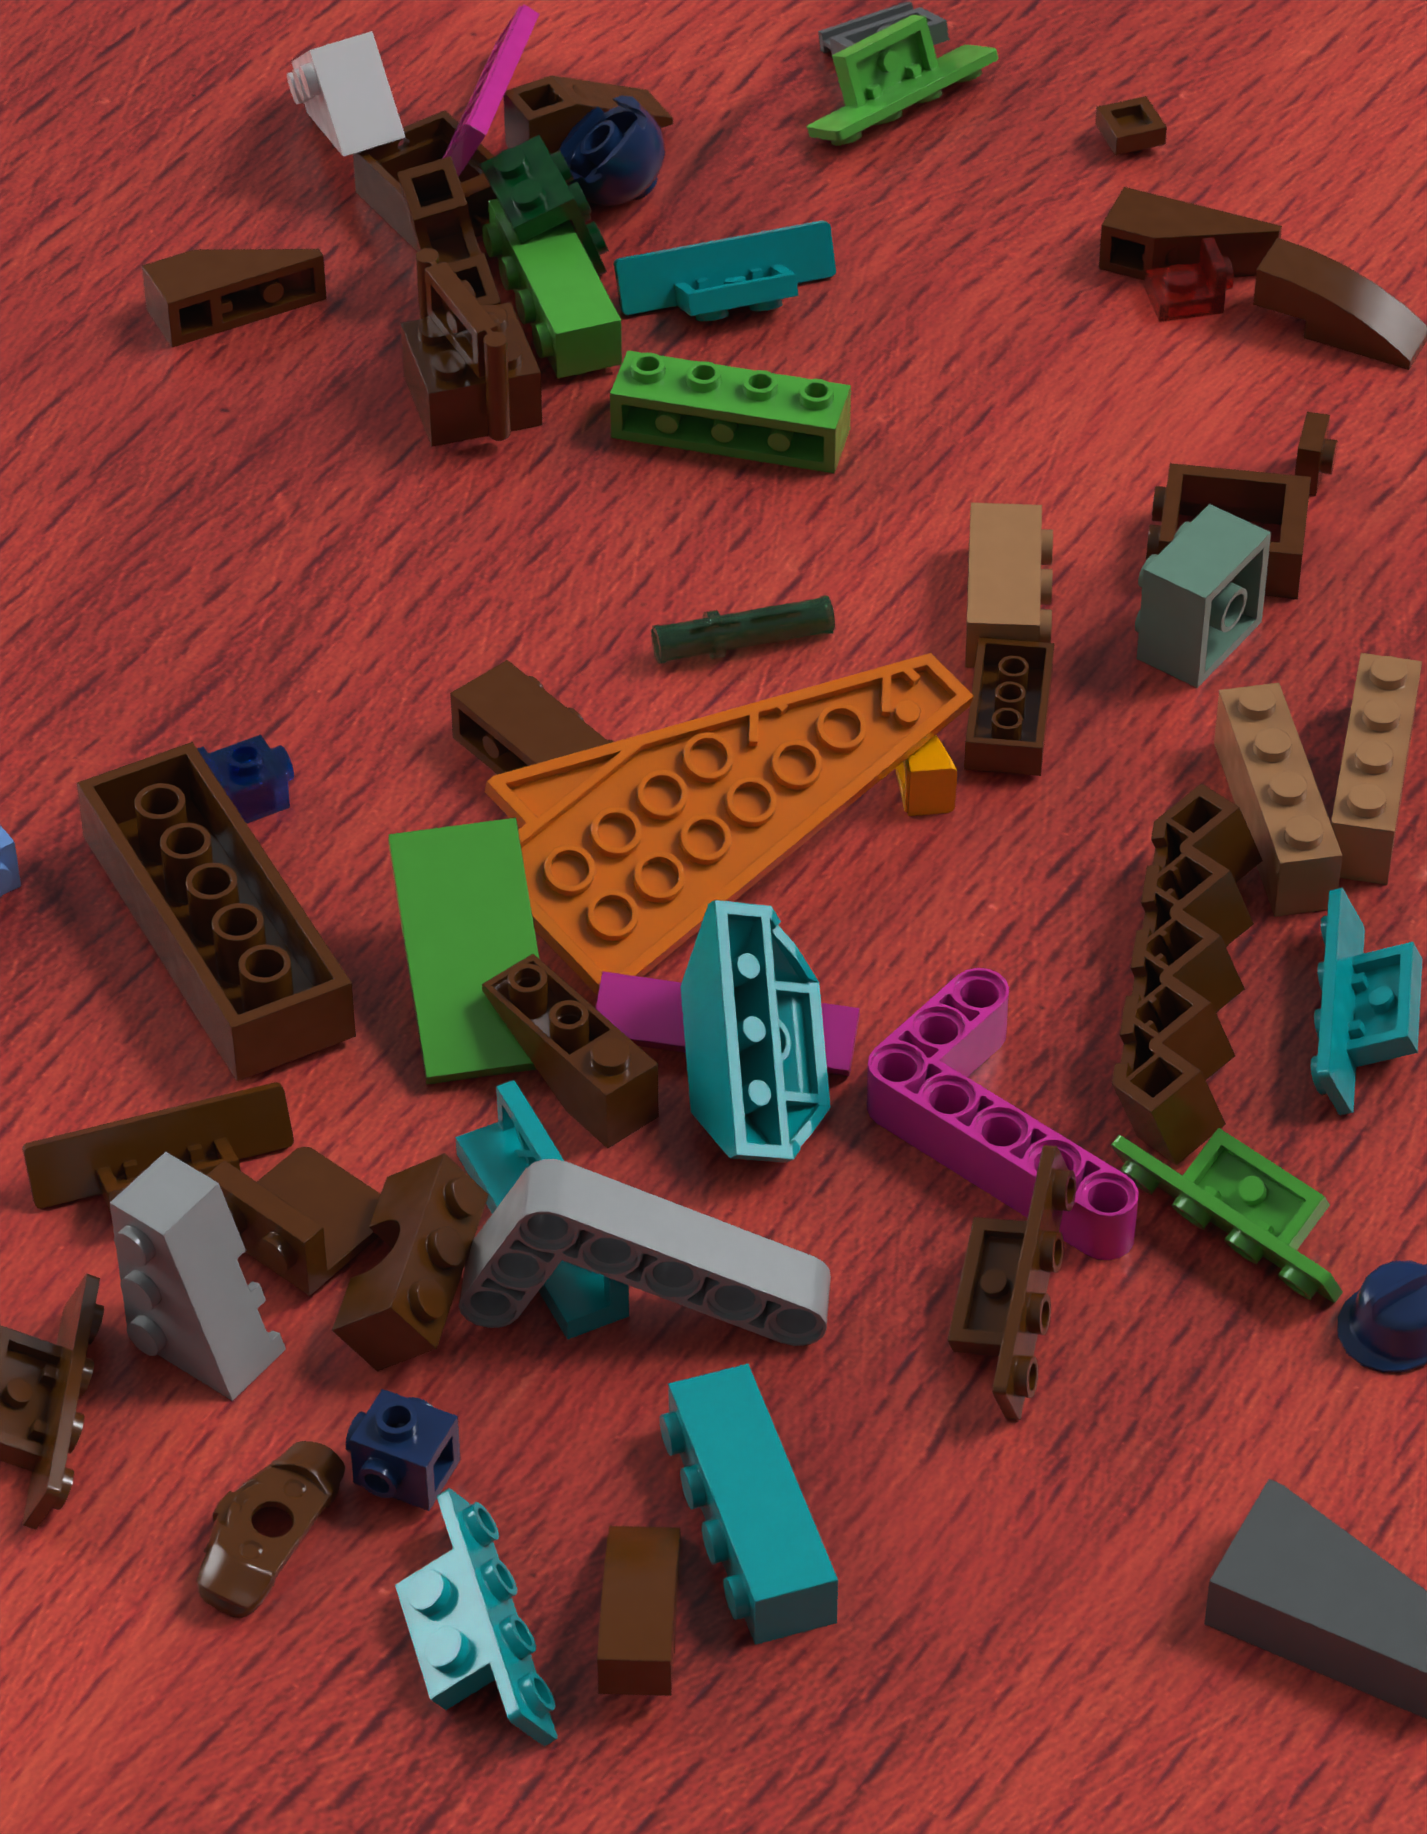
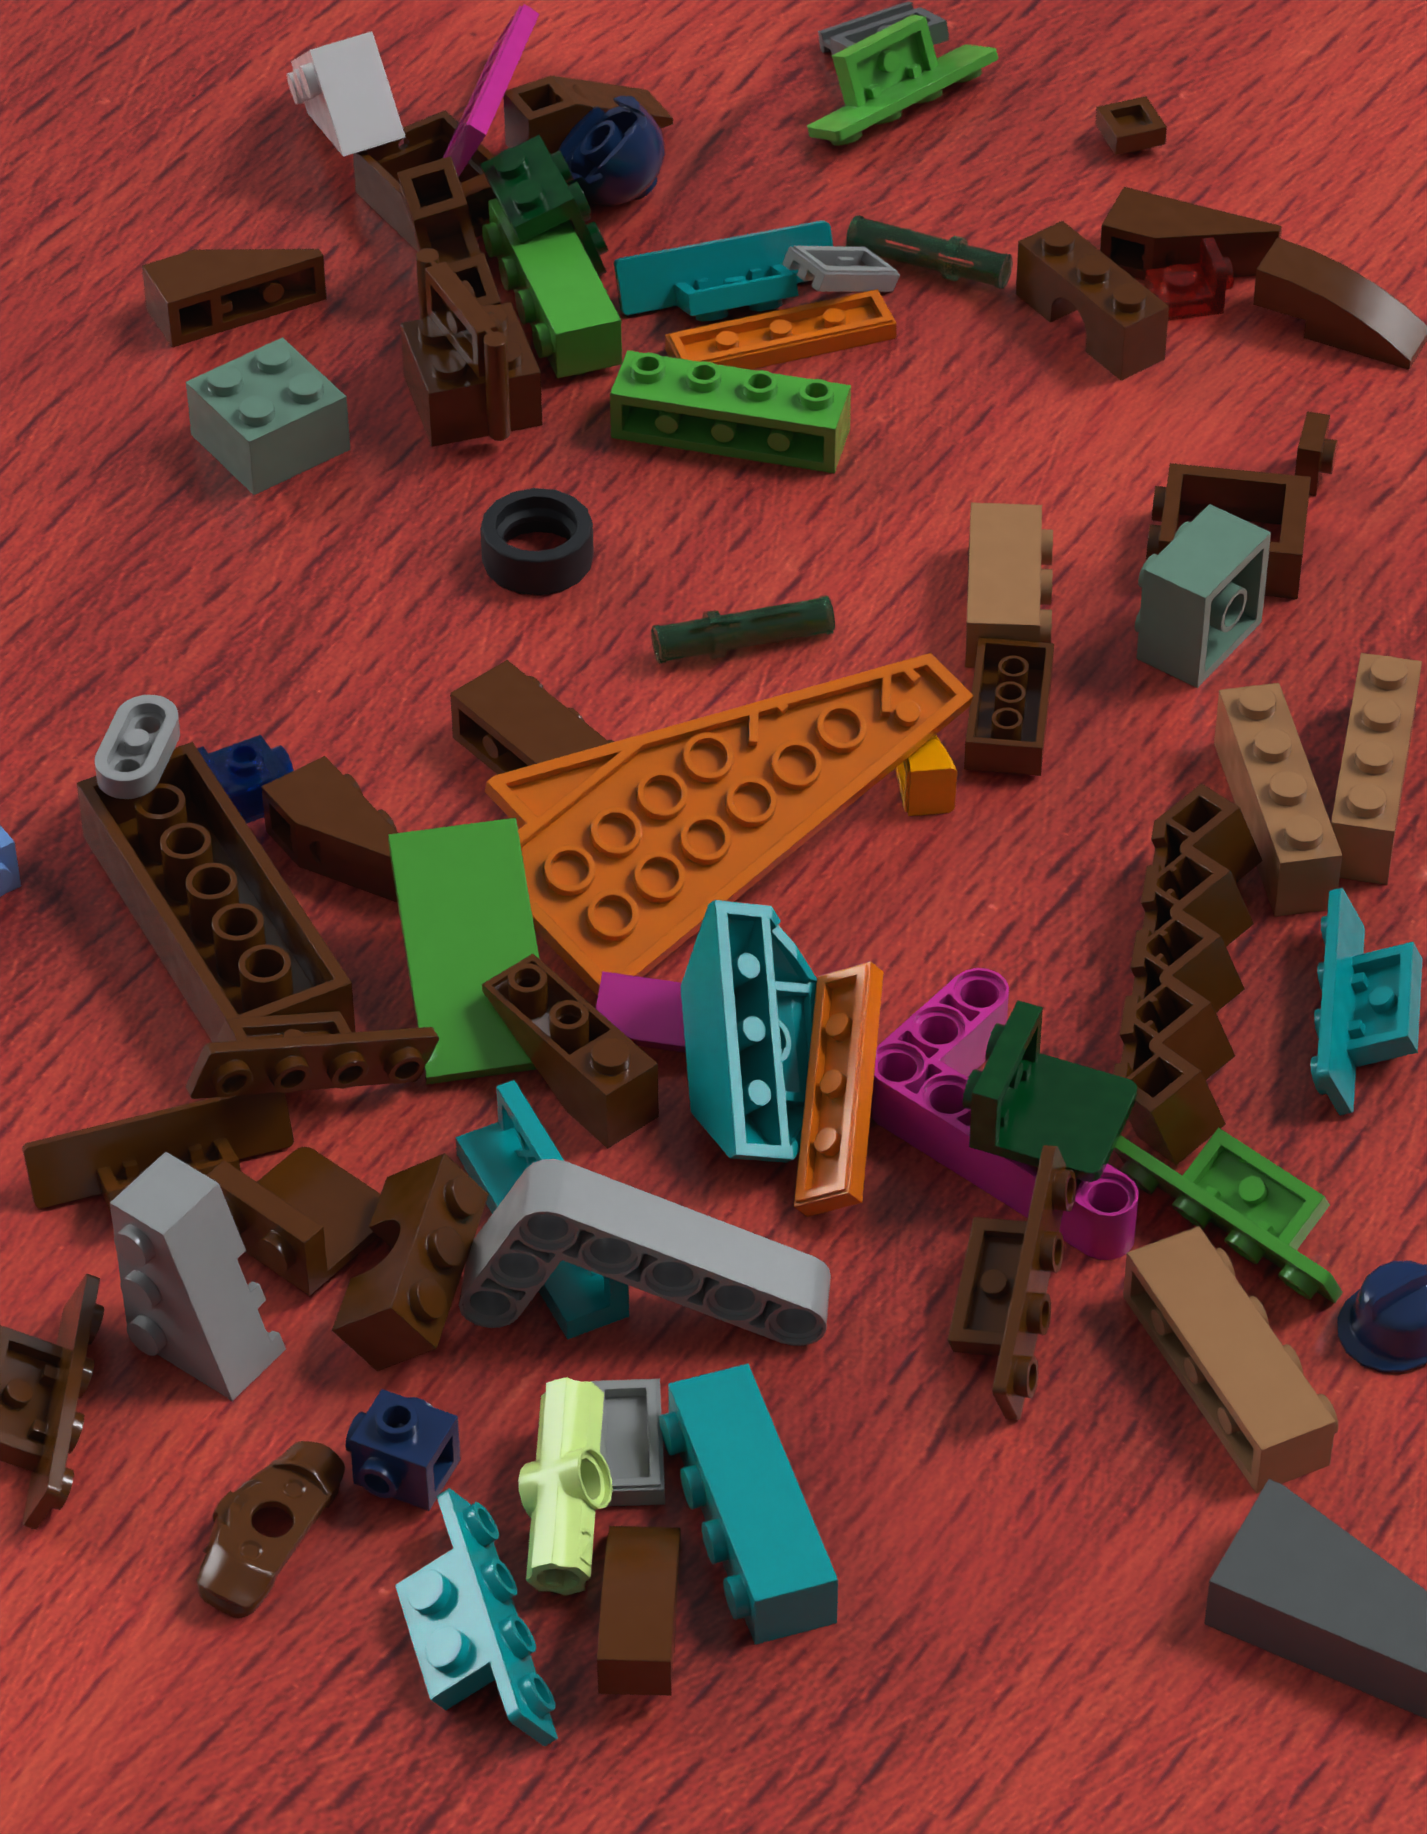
none -> light grey plate [95,695,180,799]
none -> sand green brick [186,337,350,495]
none -> reddish brown bracket [186,1011,439,1099]
none -> reddish brown slope [261,756,398,903]
none -> black tyre [480,488,594,595]
none -> yellowish green piece [518,1377,613,1595]
none -> light grey tile [591,1379,665,1507]
none -> orange tile [665,289,897,370]
none -> light grey tile [782,246,900,292]
none -> orange tile [794,961,884,1217]
none -> clear green pin [846,215,1013,289]
none -> dark green bracket [962,1000,1138,1182]
none -> reddish brown arch [1016,221,1169,381]
none -> medium nougat brick [1123,1226,1338,1494]

